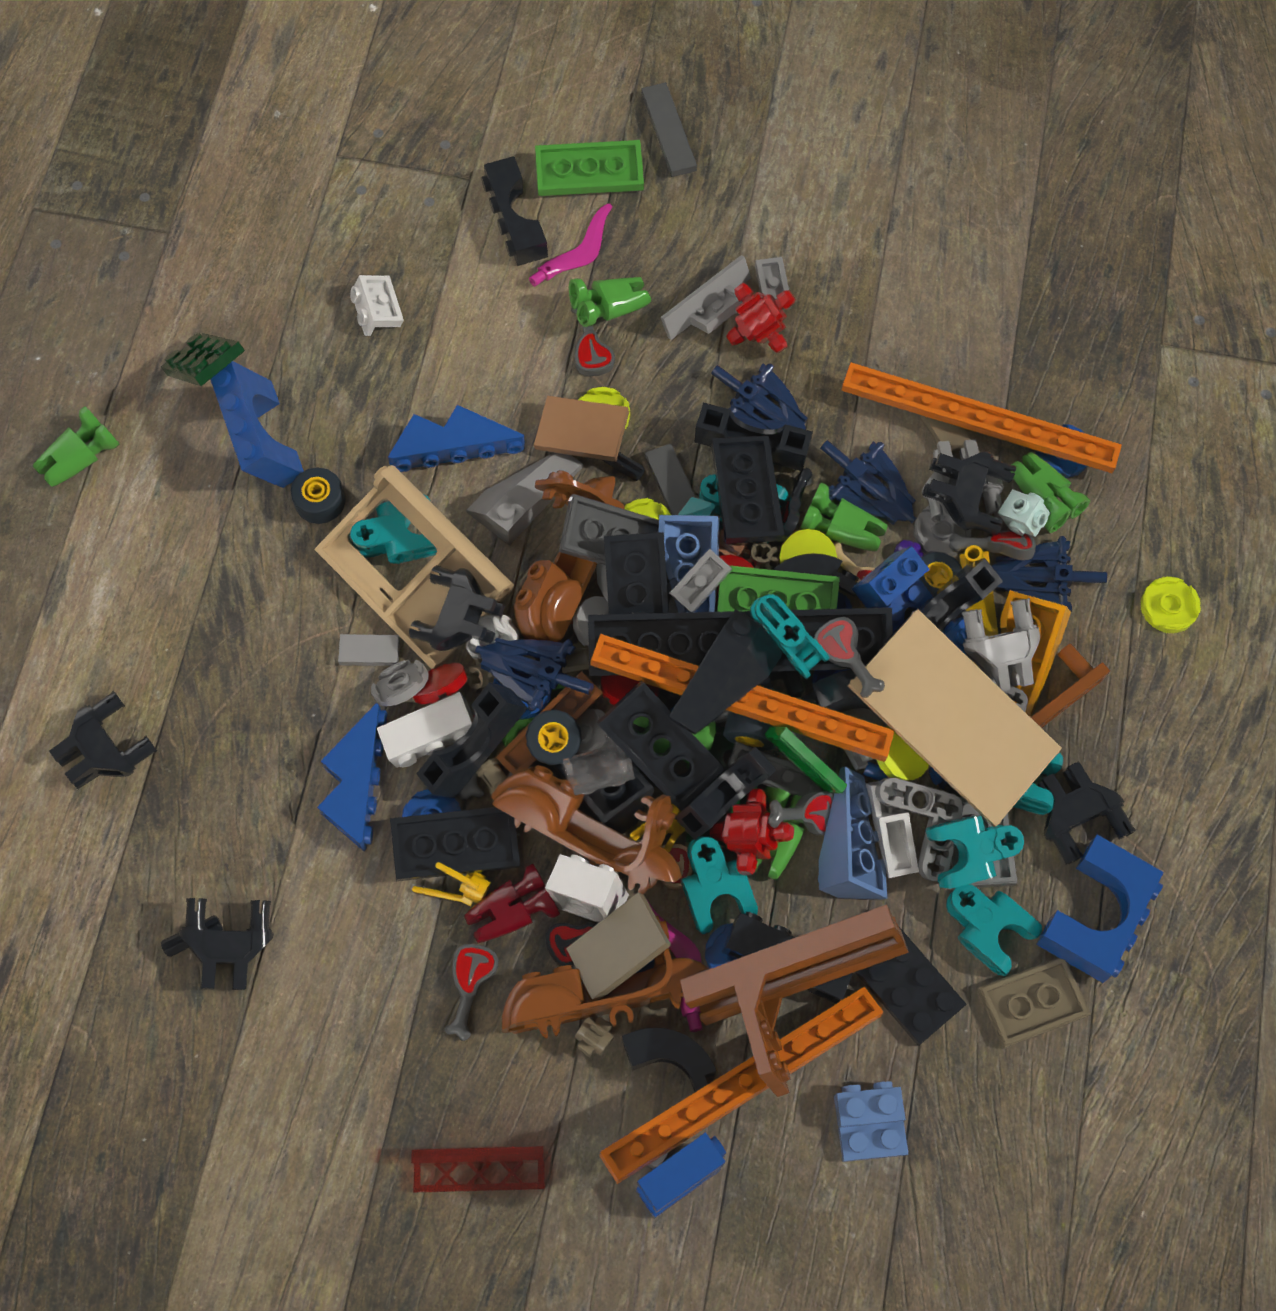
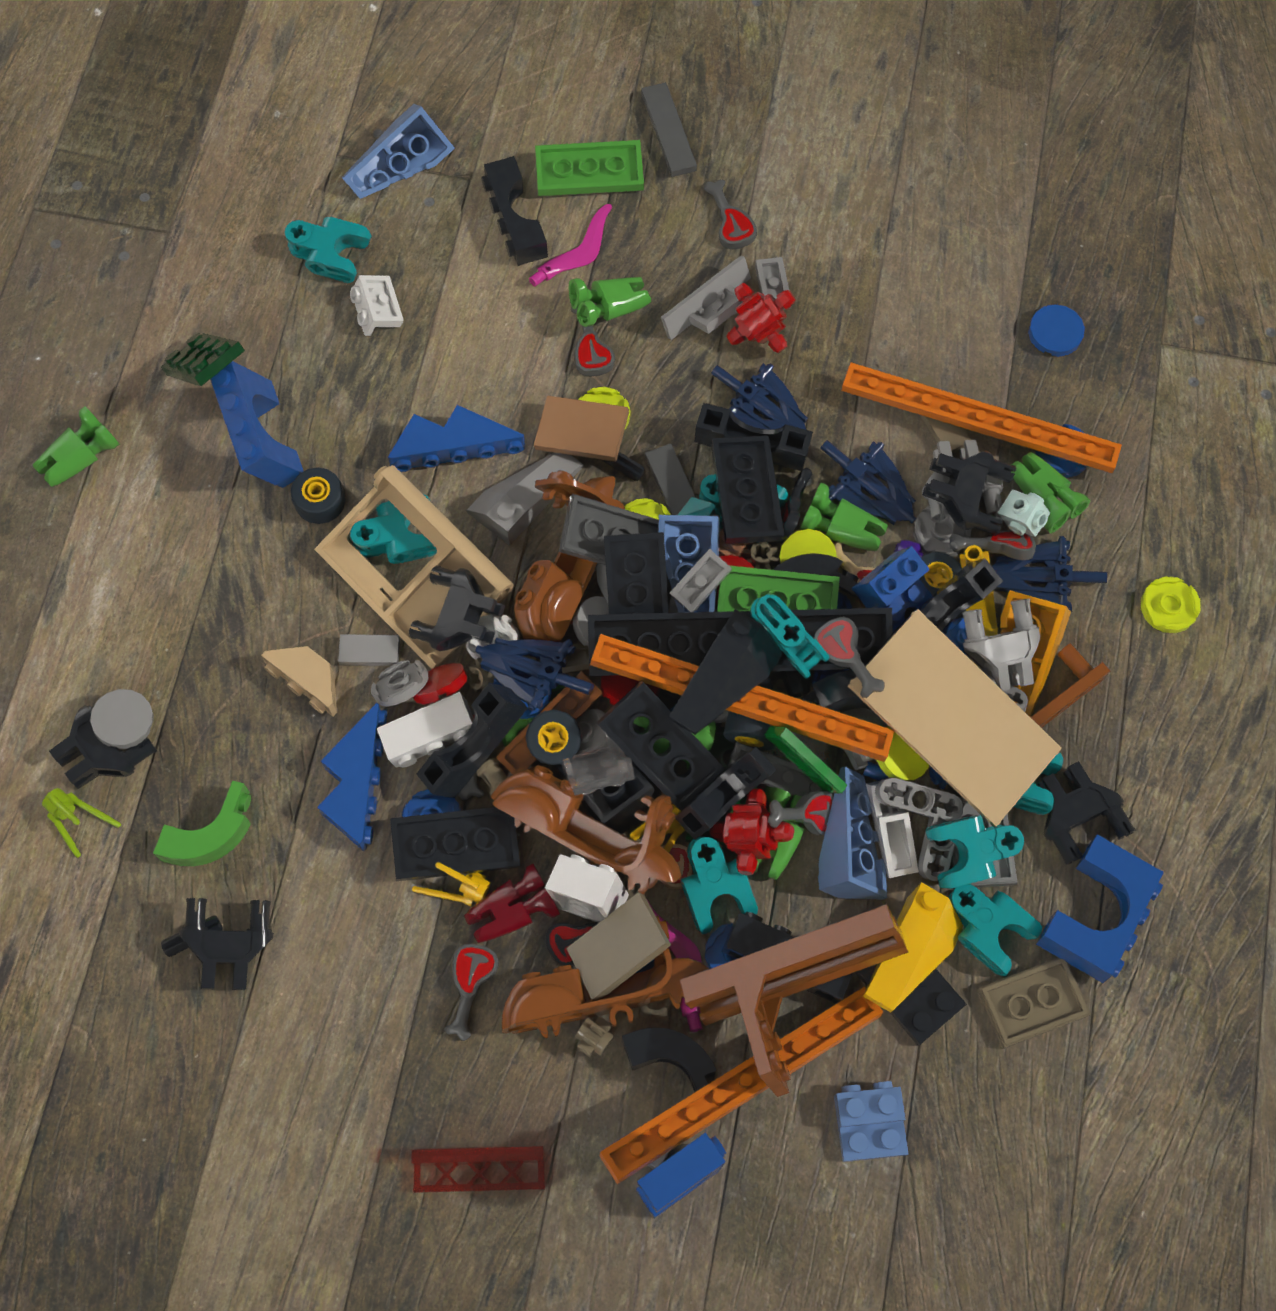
none -> lime plant [42,788,121,858]
none -> light grey tile [90,689,154,749]
none -> bright green arch [153,780,251,866]
none -> tan slope [261,646,337,717]
none -> teal piece [285,217,372,283]
none -> medium blue wedge [342,104,455,199]
none -> dark grey piece [704,179,757,249]
none -> yellow wedge [863,882,964,1013]
none -> blue tile [1028,304,1085,357]

